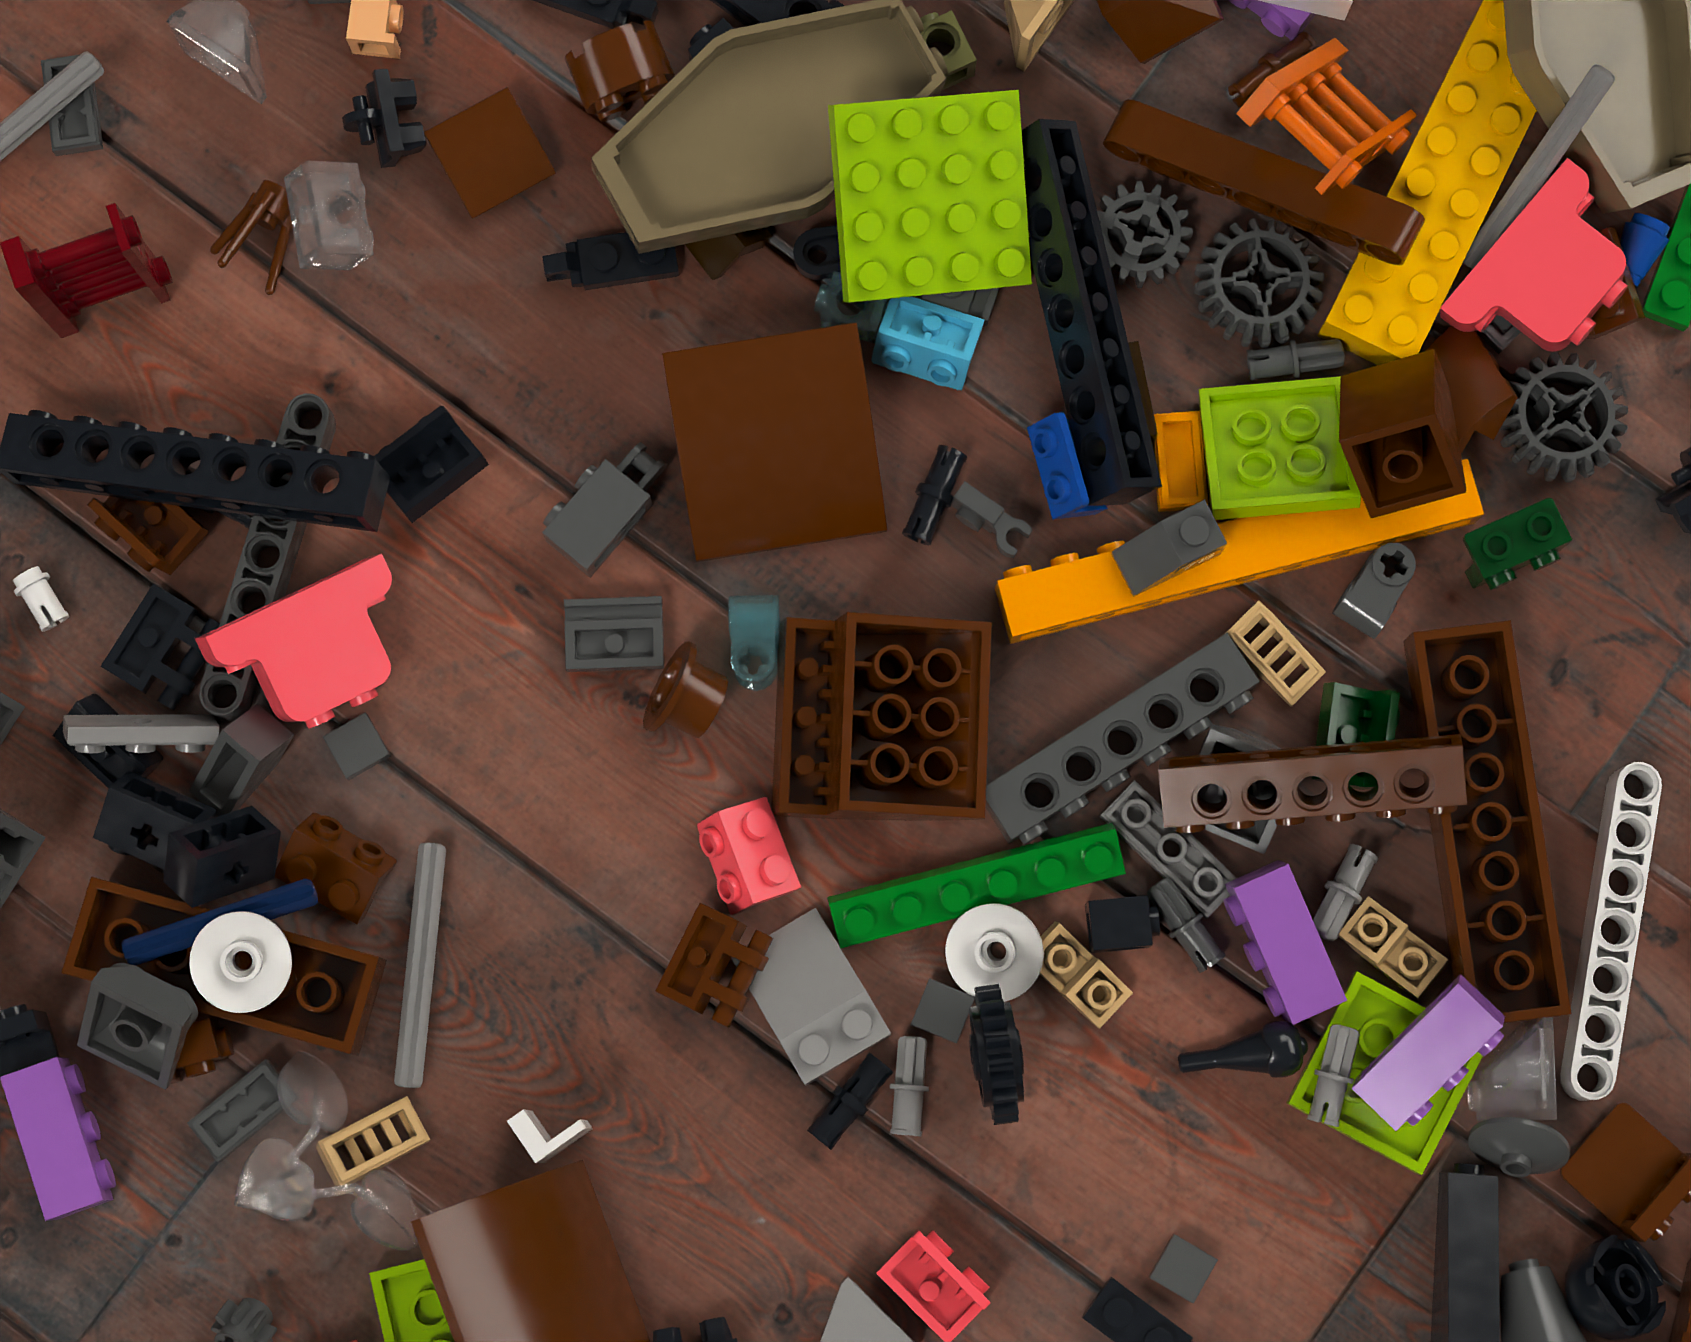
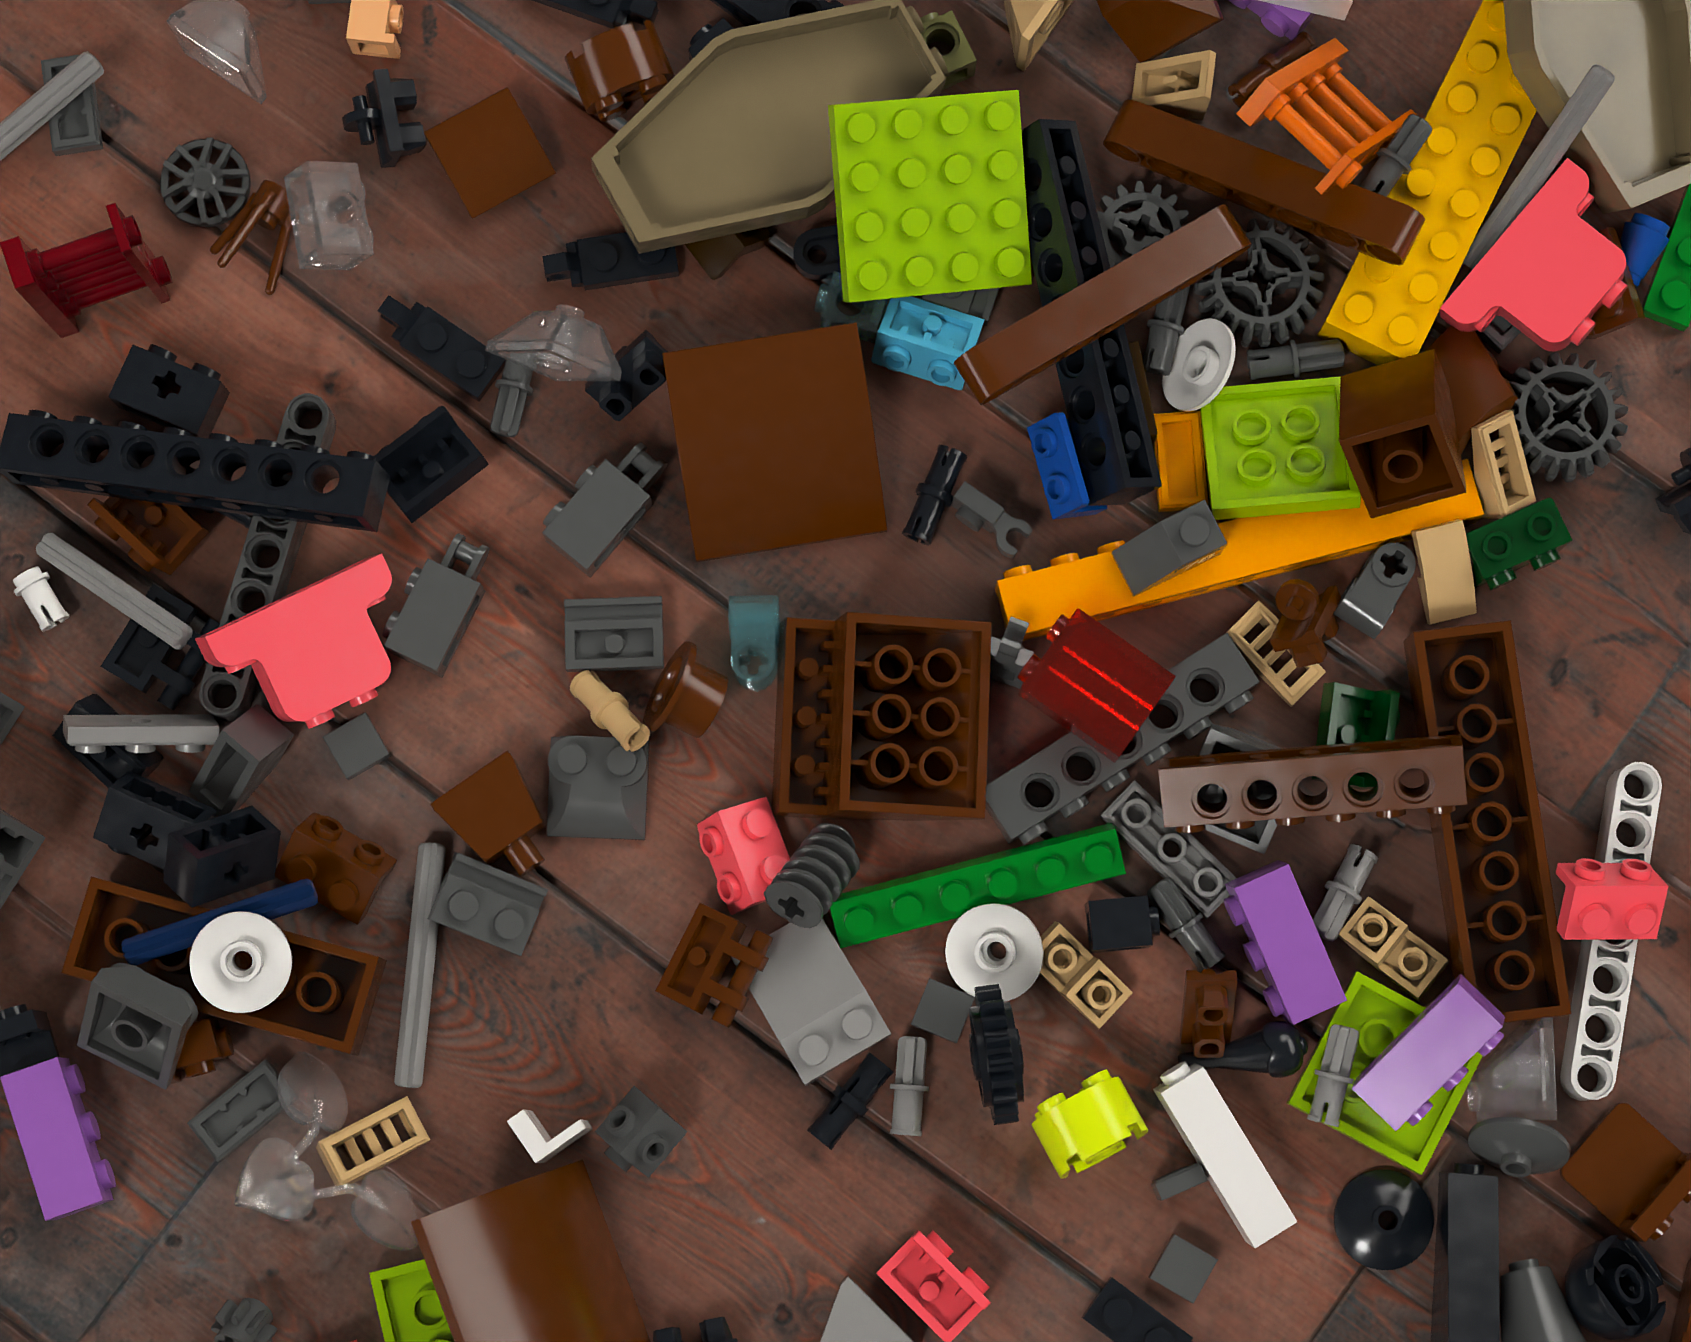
none -> light grey axle [36,533,193,649]
none -> black brick [108,344,230,438]
none -> dark grey wheel [160,138,251,227]
none -> black hinge [377,295,506,402]
none -> dark grey brick [382,533,490,678]
none -> dark grey plate [427,852,548,956]
none -> reddish brown torso [430,750,546,877]
none -> clear slope [485,304,622,381]
none -> dark grey axle [490,339,540,437]
none -> dark grey slope [547,736,650,840]
none -> tan pin [570,670,650,752]
none -> black hips [585,330,668,421]
none -> dark grey brick [595,1086,687,1178]
none -> dark grey piece [764,823,860,928]
none -> reddish brown beam [954,204,1252,405]
none -> dark grey plate [990,616,1034,689]
none -> clear red brick [1017,608,1176,763]
none -> neon yellow brick [1031,1069,1148,1179]
none -> tan slope [1132,50,1216,120]
none -> dark grey axle [1142,286,1190,376]
none -> dark grey tile [1151,1163,1208,1201]
none -> white brick [1153,1061,1297,1248]
none -> white dish [1162,318,1236,412]
none -> reddish brown hips [1180,969,1237,1058]
none -> reddish brown hips [1270,579,1341,668]
none -> black dish [1334,1170,1434,1270]
none -> dark grey axle [1358,114,1432,197]
none -> tan slope [1411,519,1477,625]
none -> tan slope [1471,410,1536,519]
none -> coral bracket [1556,858,1669,940]

